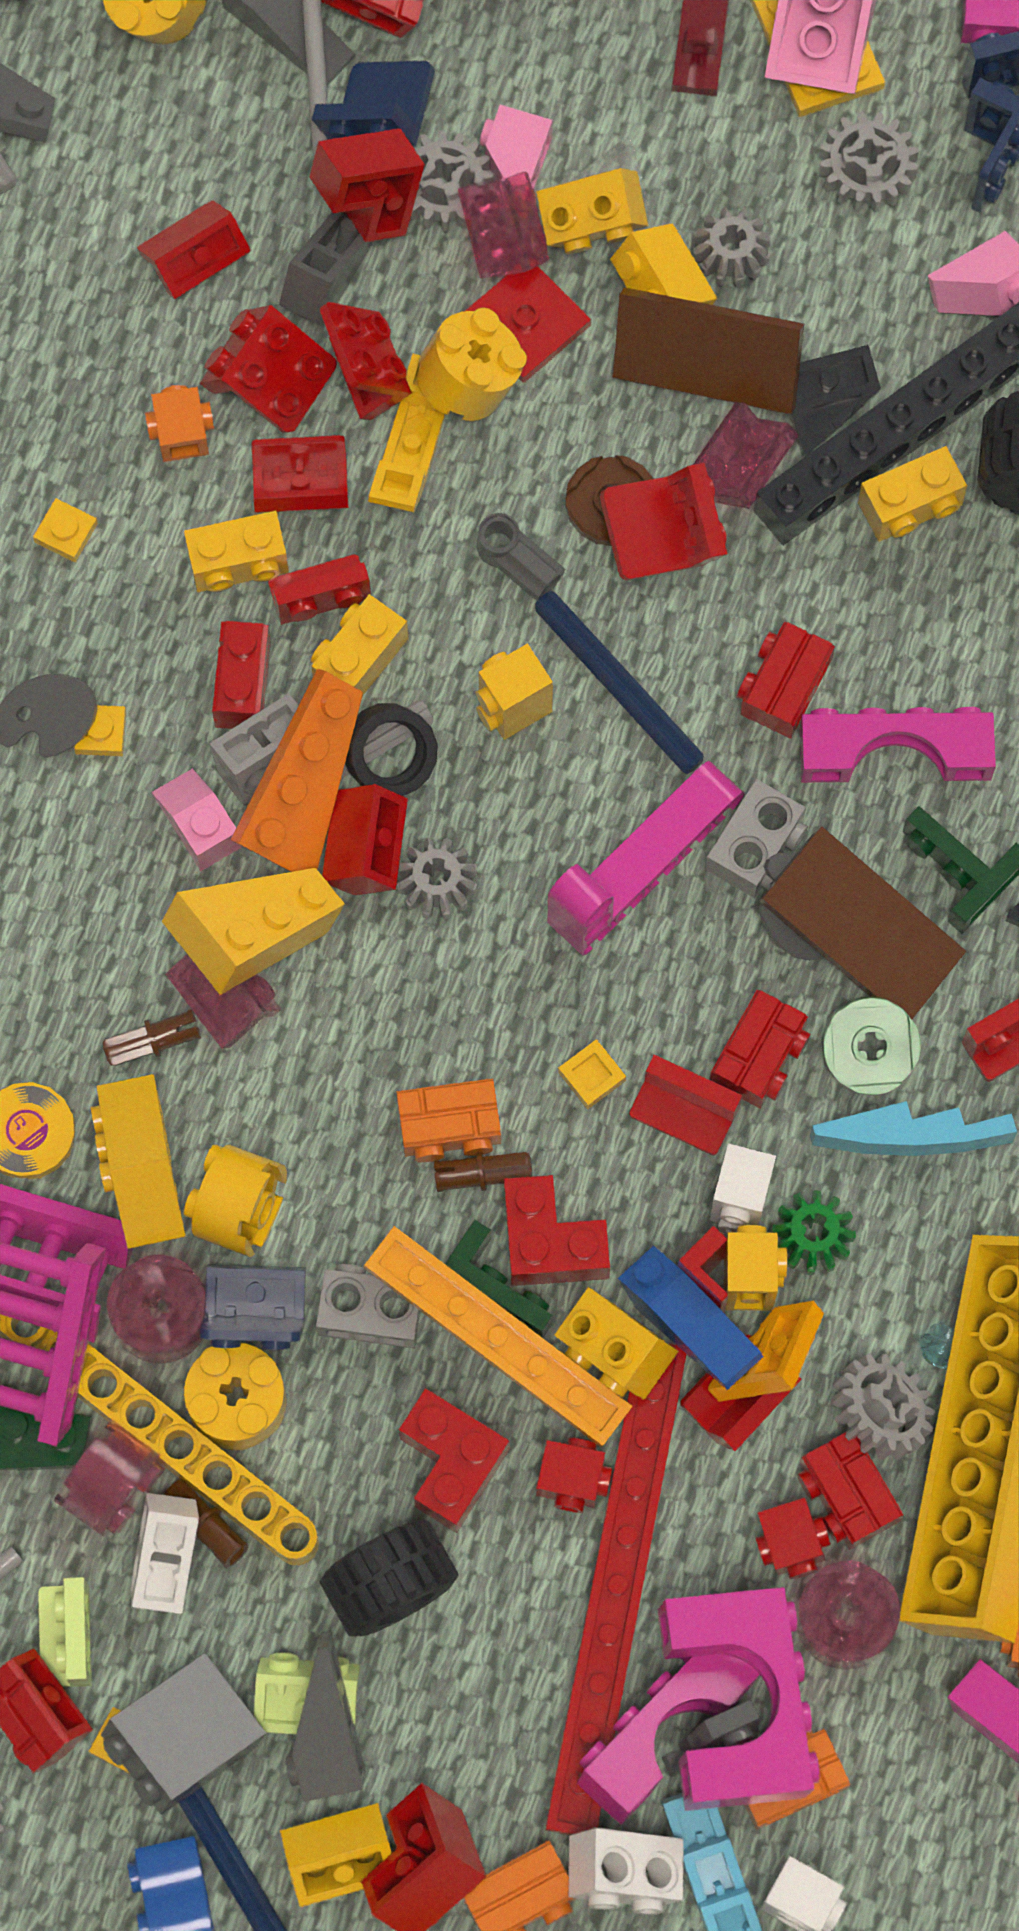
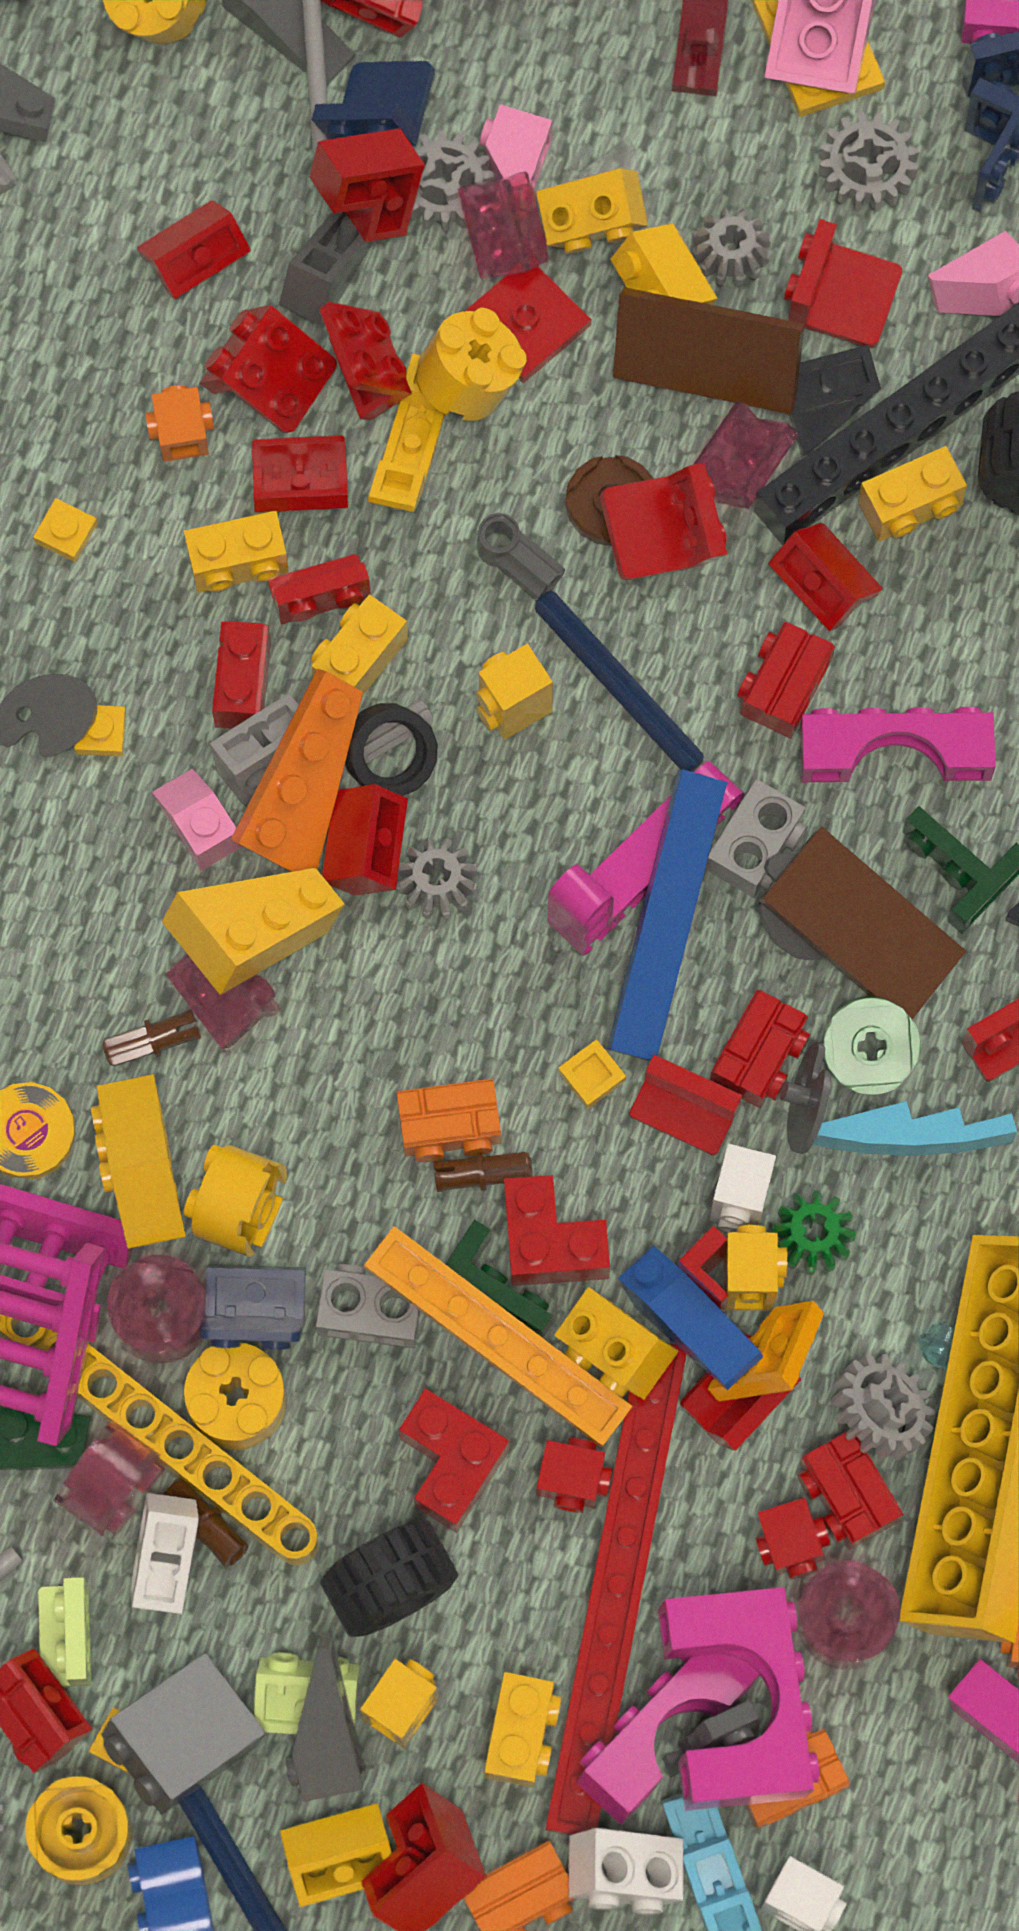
none -> yellow brick [25,1777,132,1885]
none -> yellow brick [360,1659,439,1749]
none -> yellow brick [484,1672,562,1788]
none -> blue tile [607,769,727,1061]
none -> red panel [768,523,883,631]
none -> dark grey piece [780,1042,832,1154]
none -> red bracket [784,219,902,348]

